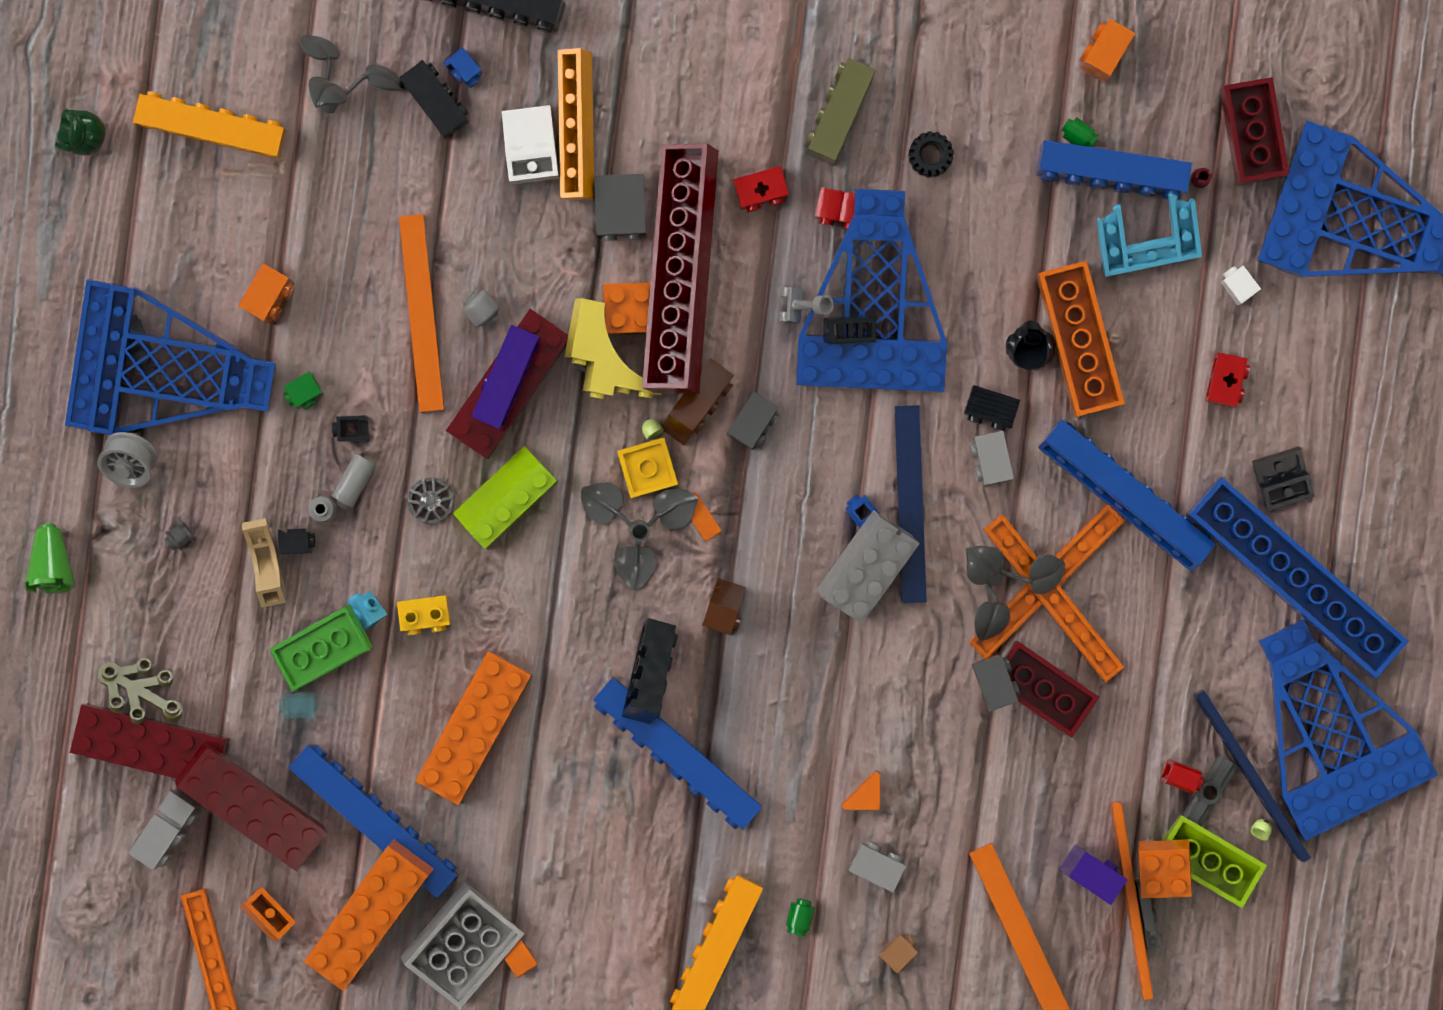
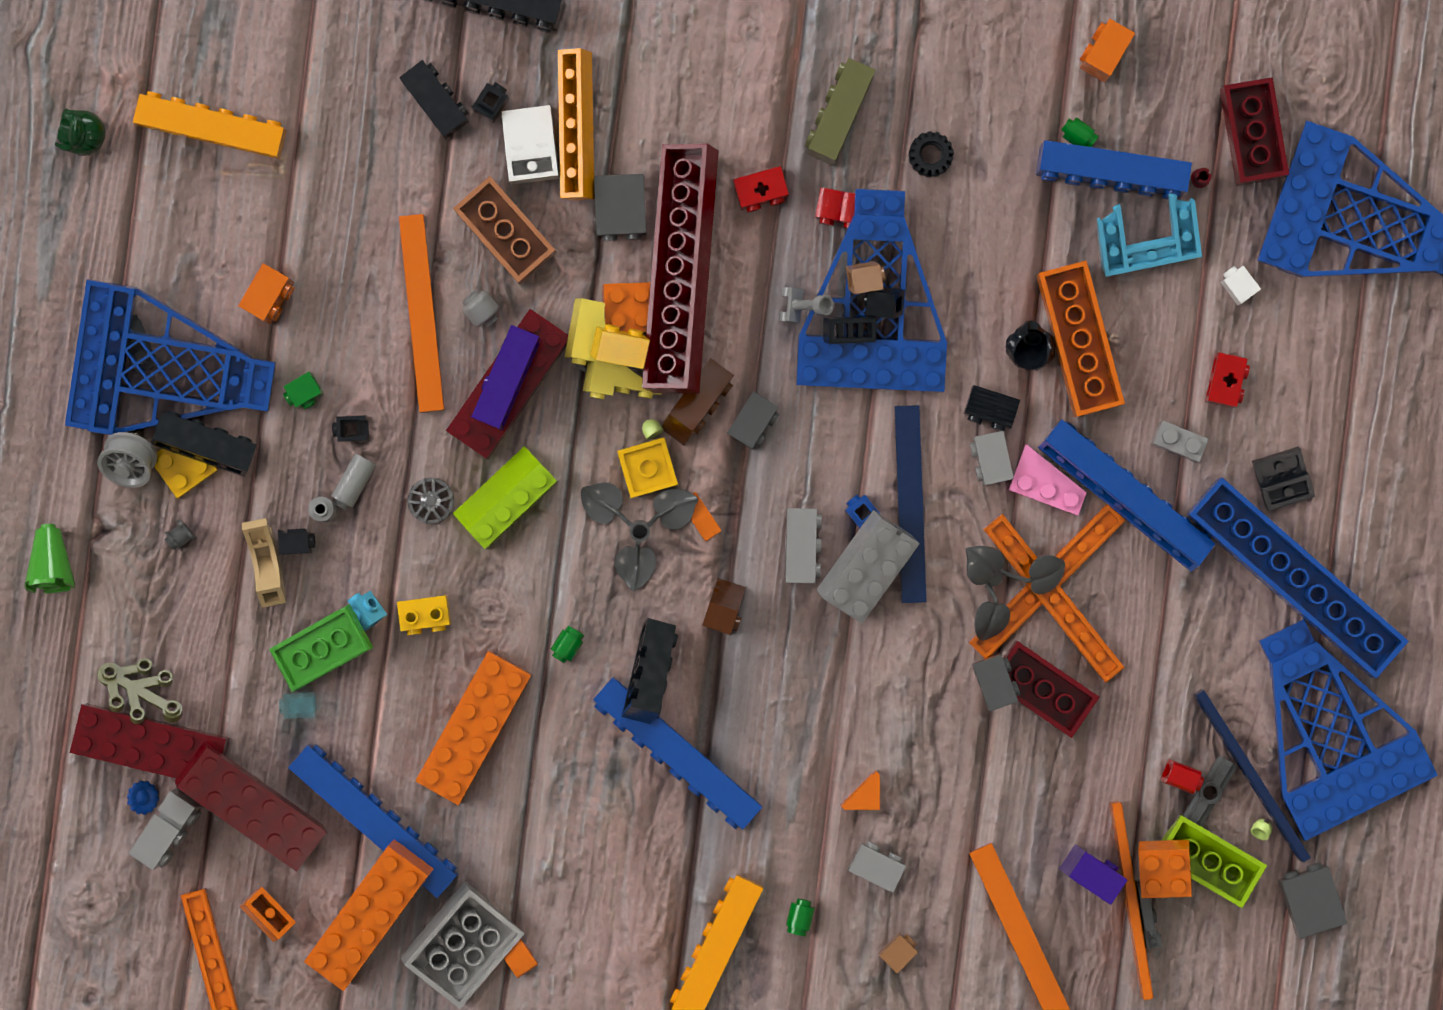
dark grey plant [300,35,405,113] -> none
blue brick [443,47,483,88] -> none
none -> blue piece [127,781,159,815]
none -> black brick [151,411,257,477]
none -> yellow plate [154,449,218,499]
none -> nougat brick [453,176,557,285]
none -> black window [471,82,509,123]
none -> green brick [550,625,585,663]
none -> yellow brick [590,324,650,369]
none -> light grey brick [785,508,822,583]
none -> medium nougat brick [845,261,886,294]
none -> black brick [864,286,905,319]
none -> bright pink wing [1008,444,1087,516]
none -> light grey brick [1150,420,1209,463]
none -> dark grey brick [1278,862,1347,939]

